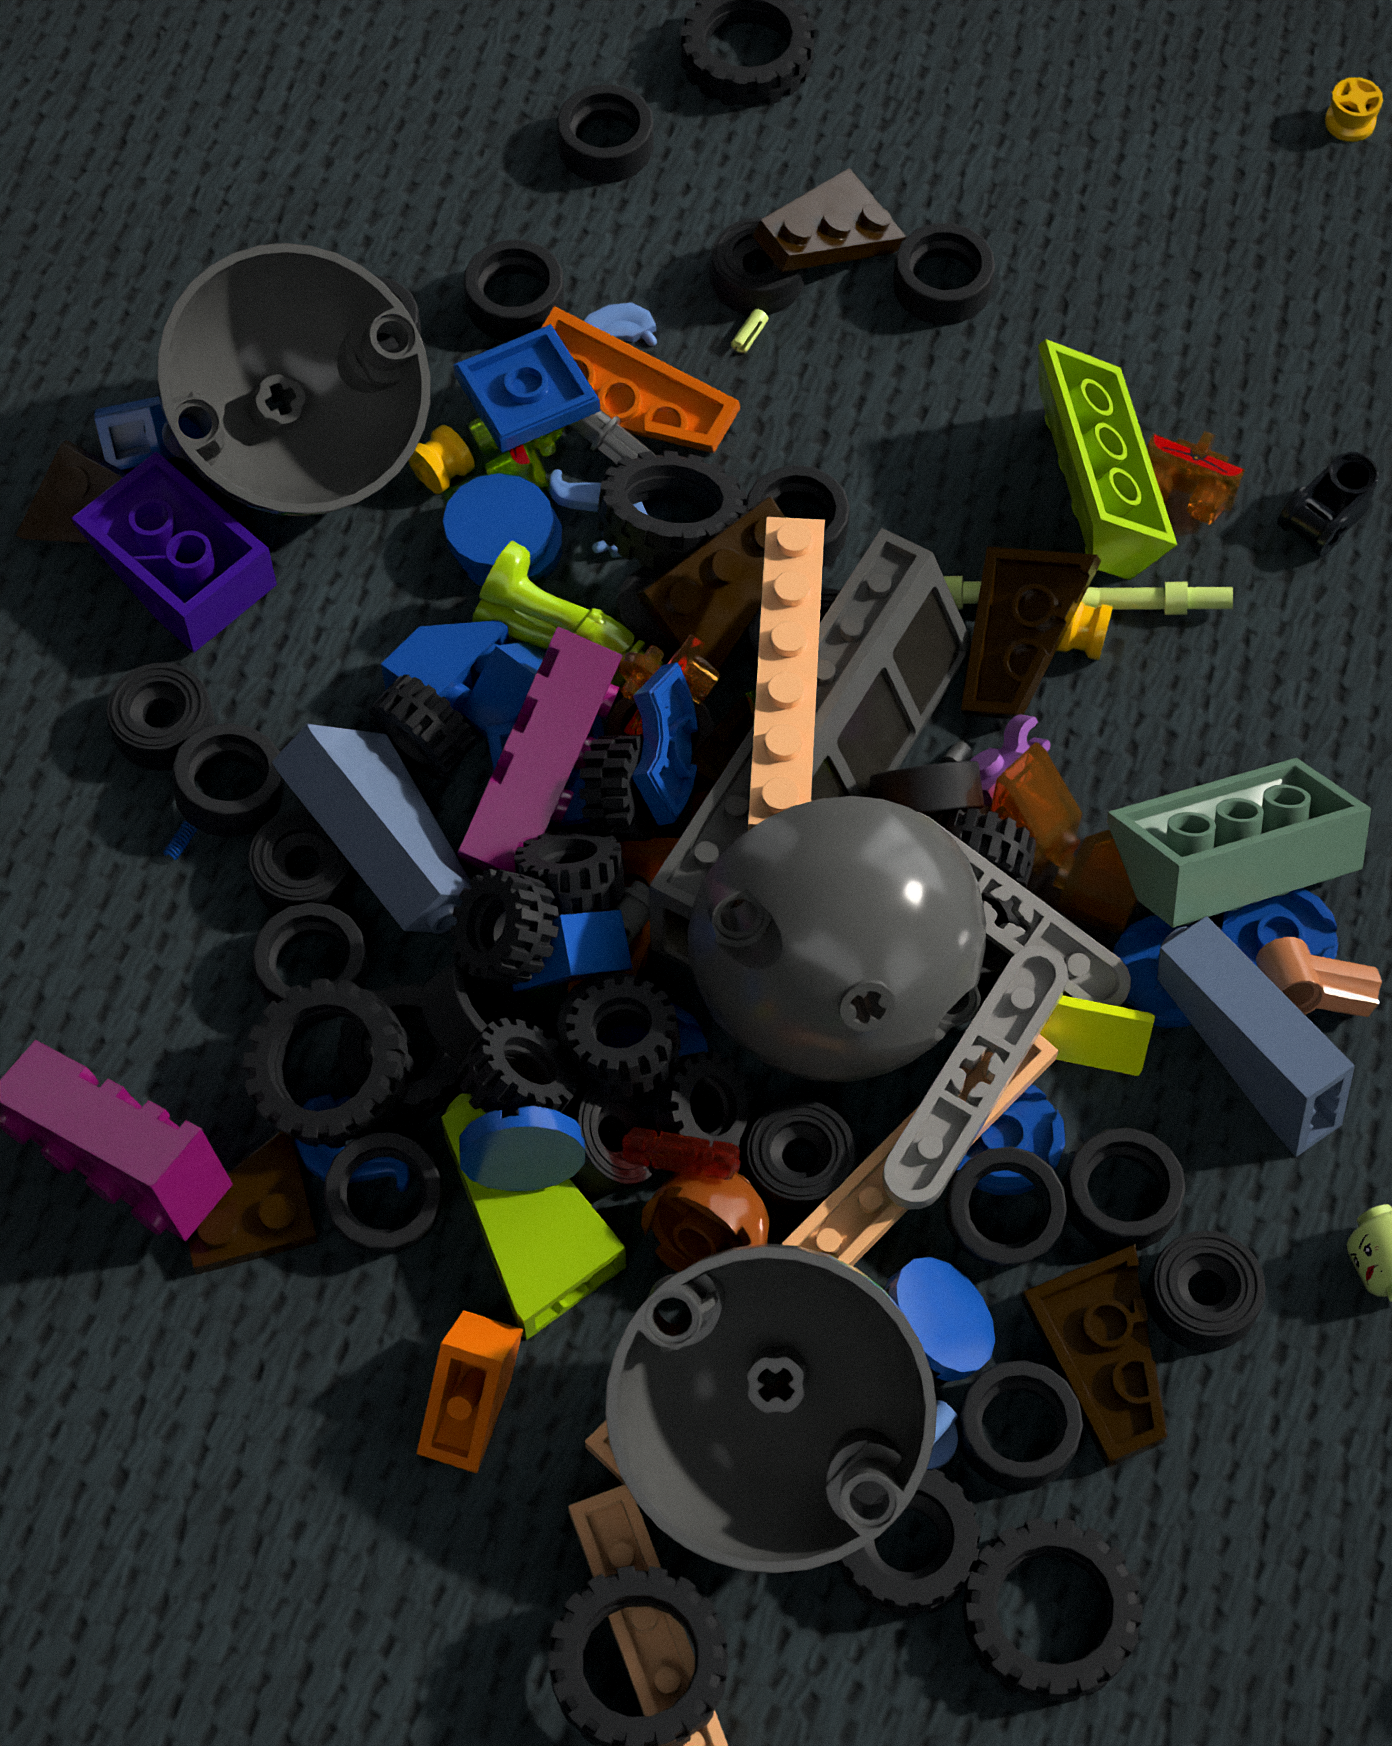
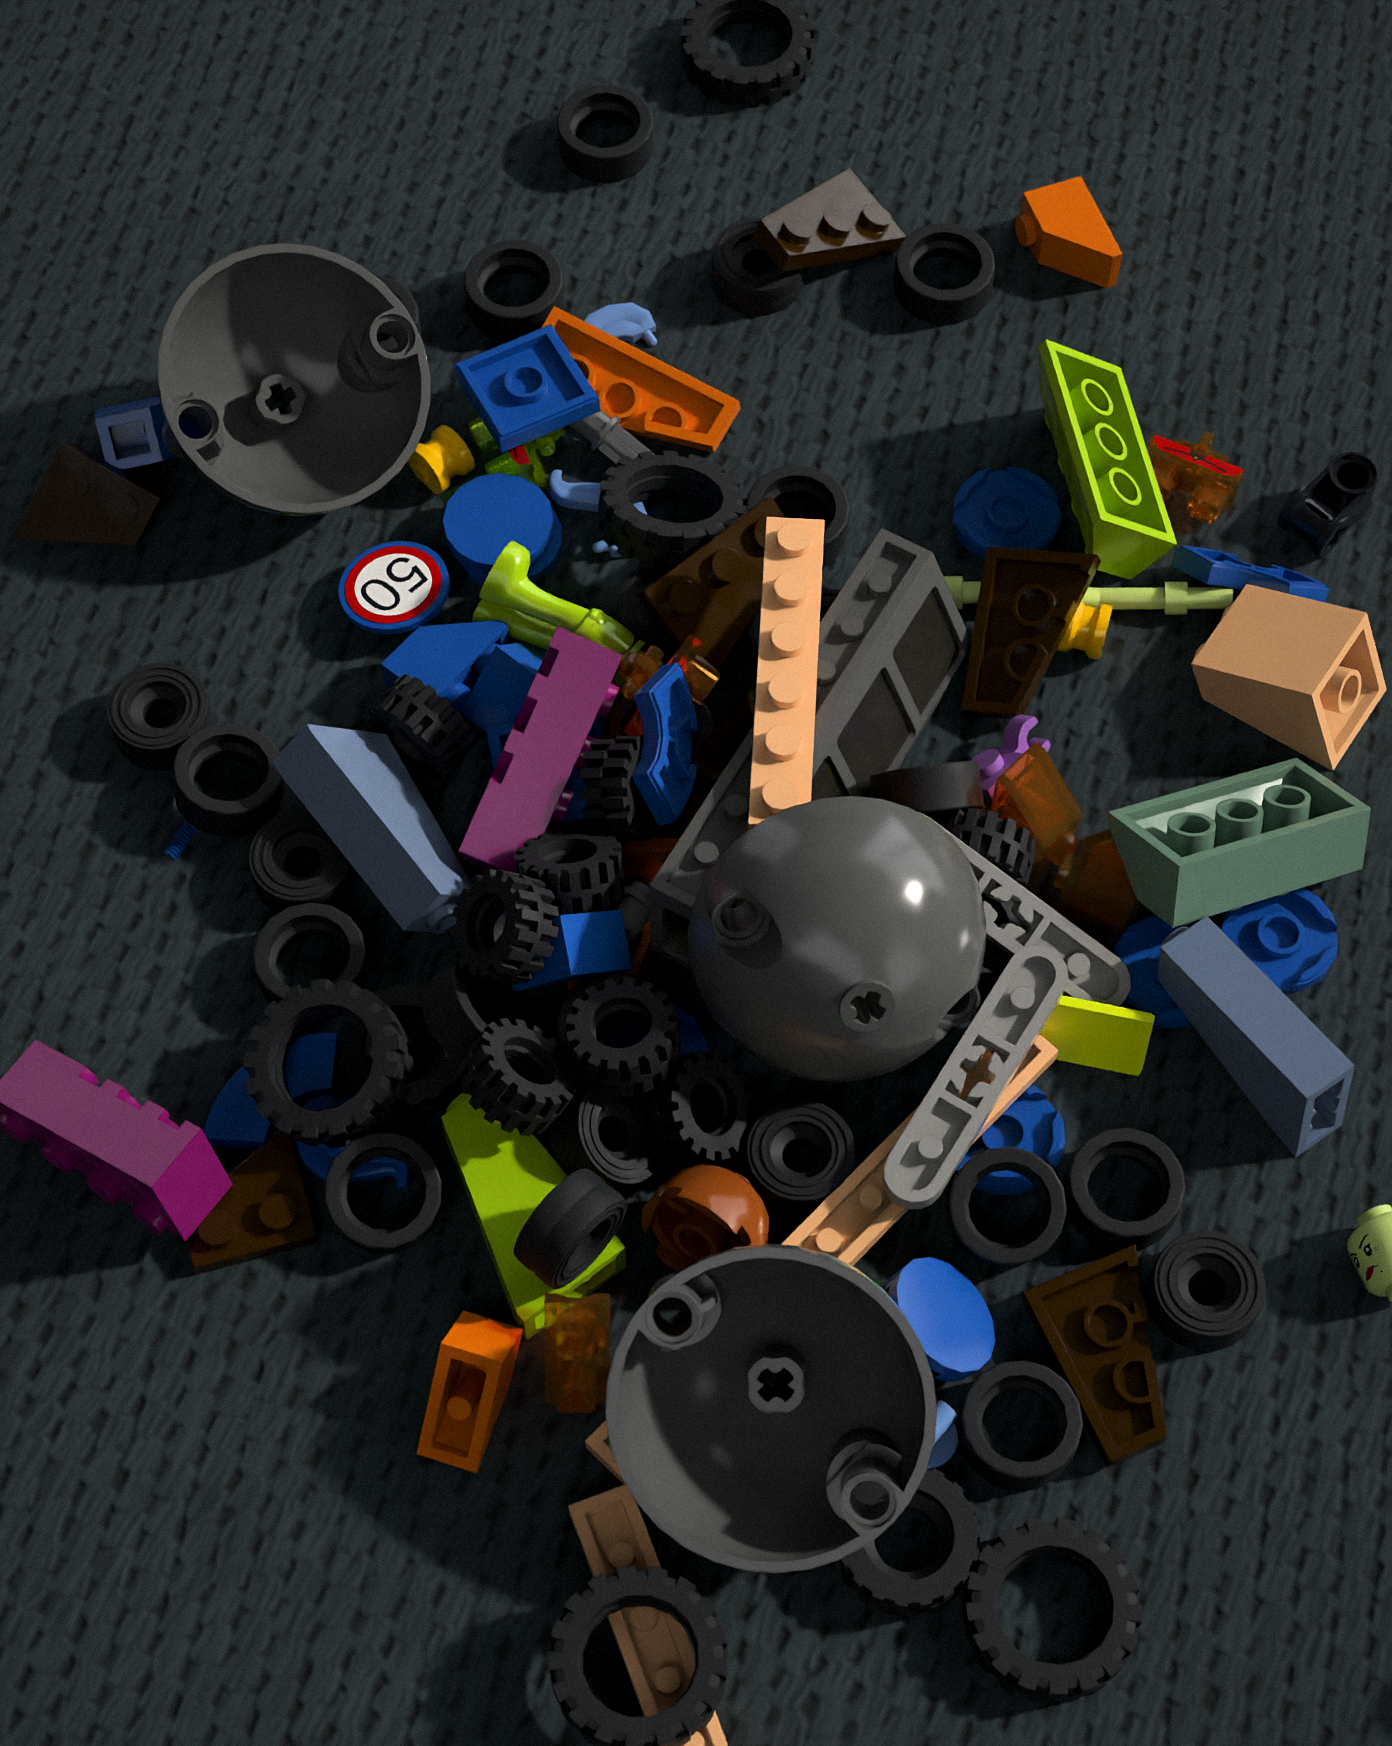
dark purple slope [72,451,277,653] -> none
tile [459,1106,585,1191] -> none
clear red axle [621,1127,741,1181] -> none
yellowish green piece [731,309,768,353] -> none
dark grey piece [940,742,973,763] -> none
nougat piece [1256,937,1382,1017] -> none
yellow wheel [1325,77,1383,142] -> none
none -> blue tile [204,1033,339,1149]
none -> piece [338,541,450,634]
none -> black tyre [514,1168,627,1289]
none -> clear orange hips [544,1293,610,1413]
none -> blue tile [952,466,1061,560]
none -> orange slope [1015,176,1123,288]
none -> blue tile [1171,545,1330,603]
none -> light nougat slope [1191,584,1387,770]

